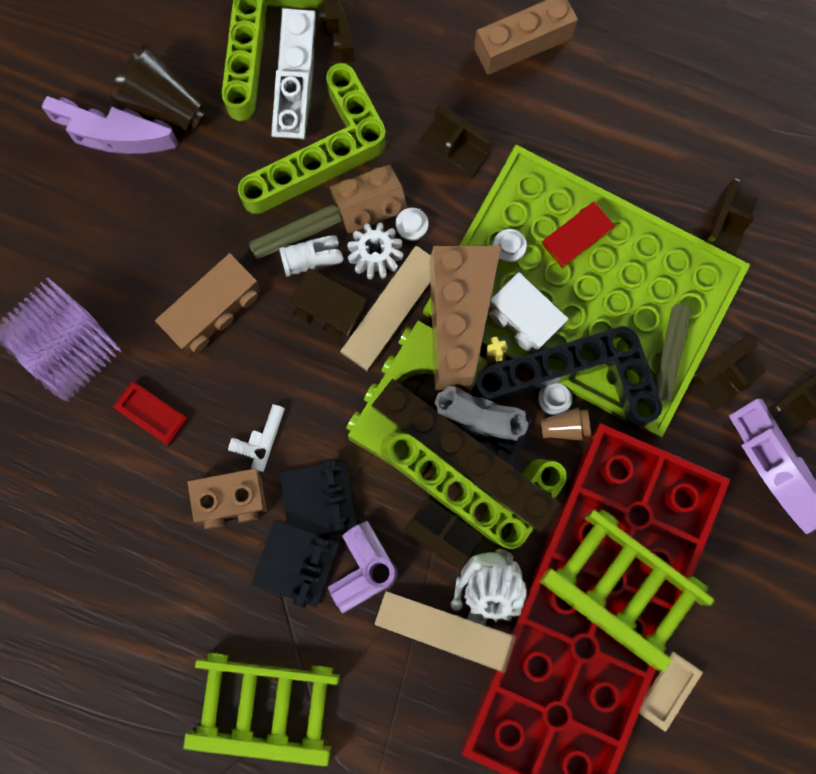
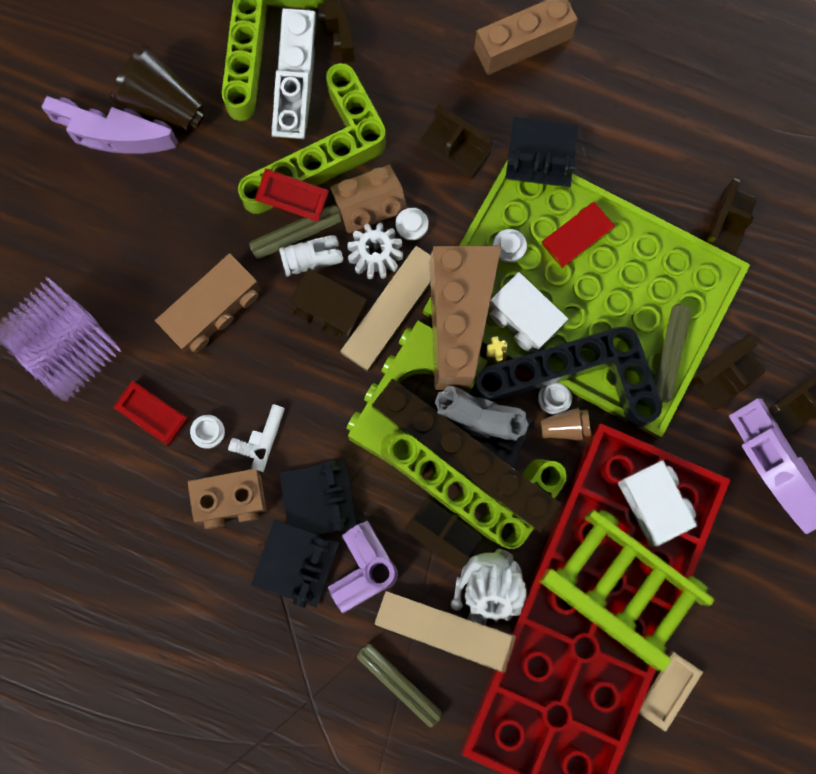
lime fence [184,653,340,766] -> none
none -> white plate [190,415,225,449]
none -> red tile [255,168,329,222]
none -> olive axle [357,644,443,727]
none -> black hinge [505,117,578,188]
none -> white brick [618,461,697,547]

